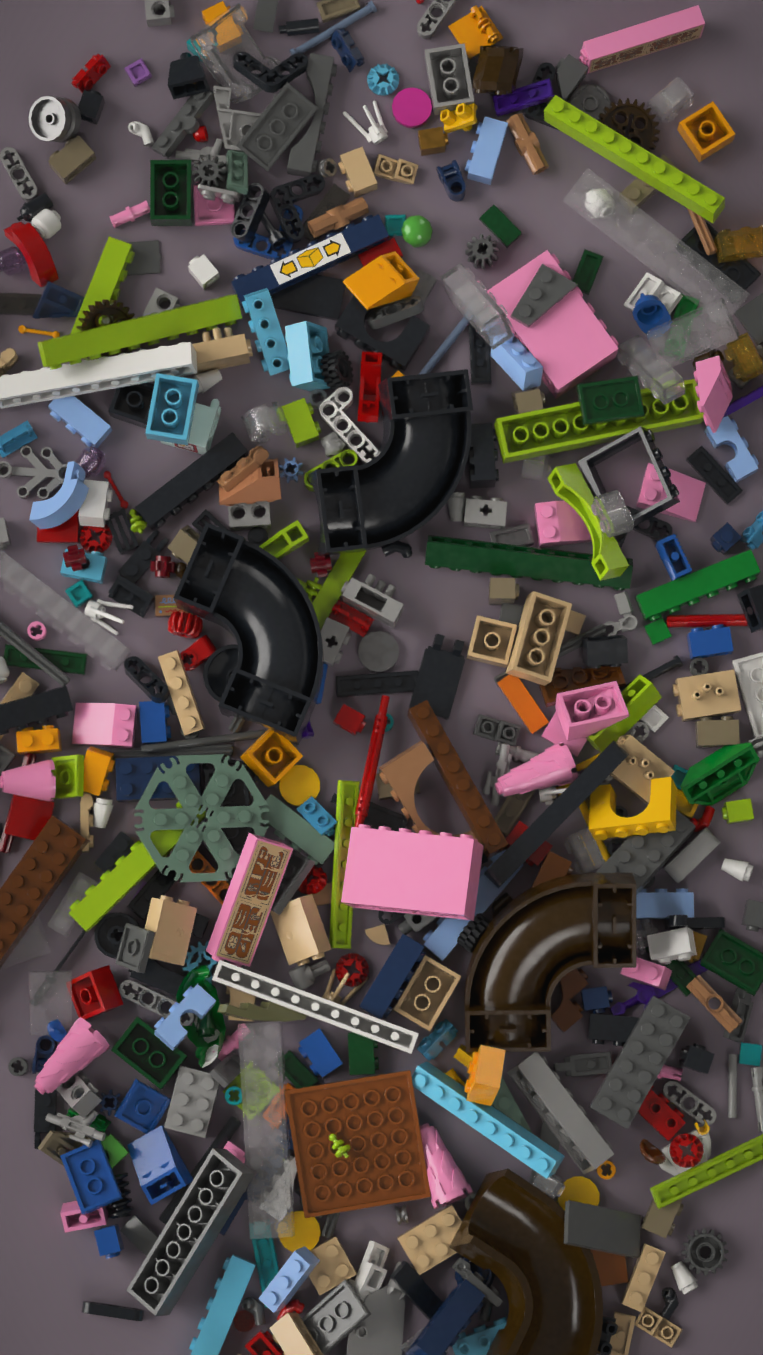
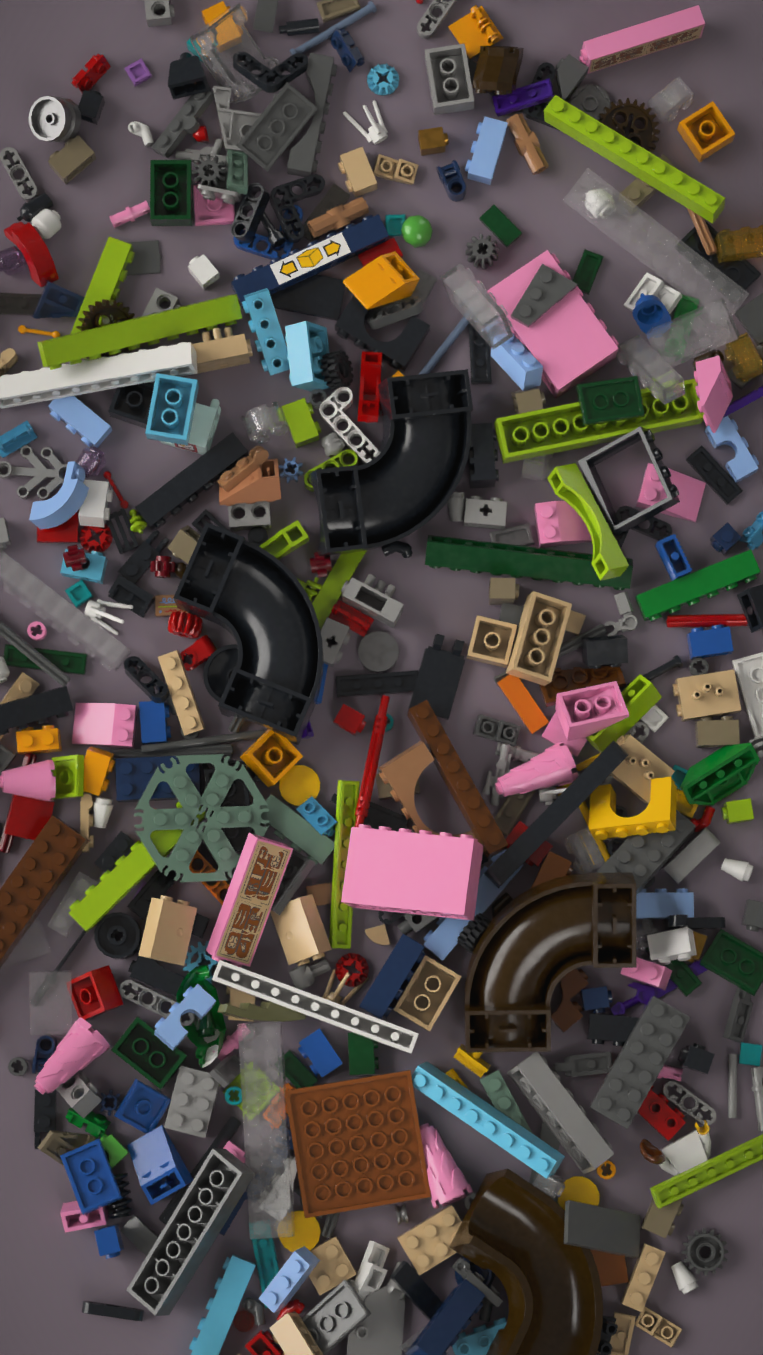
light grey piece [45,1110,106,1148] -> none
blue piece [47,1020,67,1042] -> none
dark grey tile [115,923,155,973] -> none
white cone [192,369,222,393] -> none
red gear [297,865,327,894] -> none
flat silver bush [317,158,337,178] -> none
lime hair [329,1134,351,1159] -> none
dark pink tile [392,87,432,128] -> none
dark azure hinge [416,1019,458,1061] -> none
yellow hips [440,103,477,134] -> none
light orange brick [464,1045,506,1106] -> none
clear brick [591,490,634,538] -> none
green tile [644,618,672,646] -> none
black arm [660,1287,679,1320] -> none
red gear [669,1133,704,1168] -> none
medium nougat piece [686,974,743,1034] -> none

